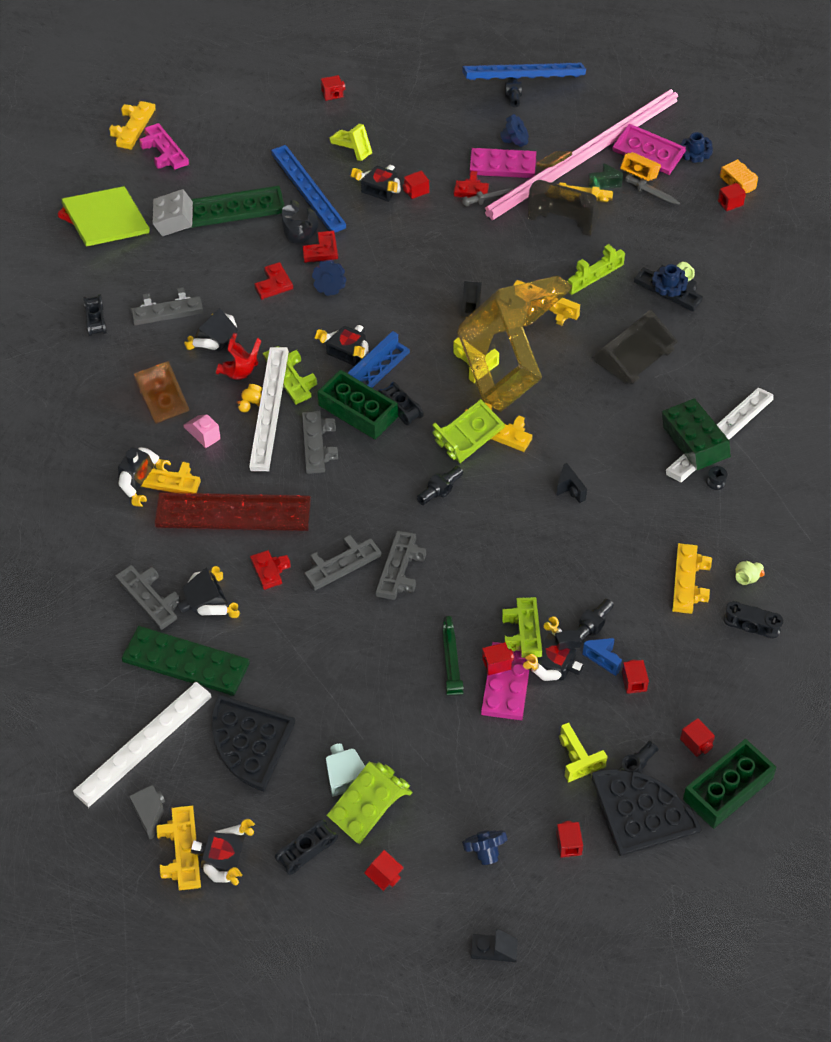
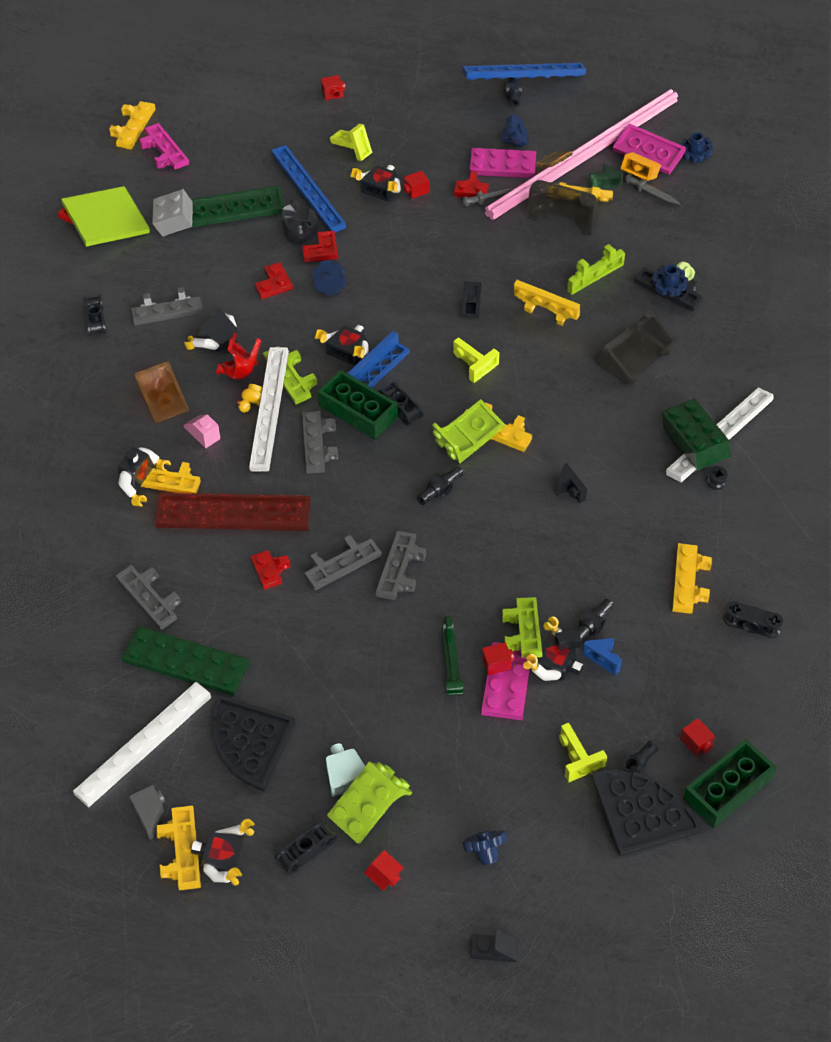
black torso [178,566,240,618] -> none
clear yellow window [457,276,572,412] -> none
red brick [556,821,583,858] -> none
red brick [622,660,649,694] -> none
red brick [718,183,746,211] -> none
light orange brick [720,159,758,193] -> none
yellowish green animal [735,561,765,585] -> none

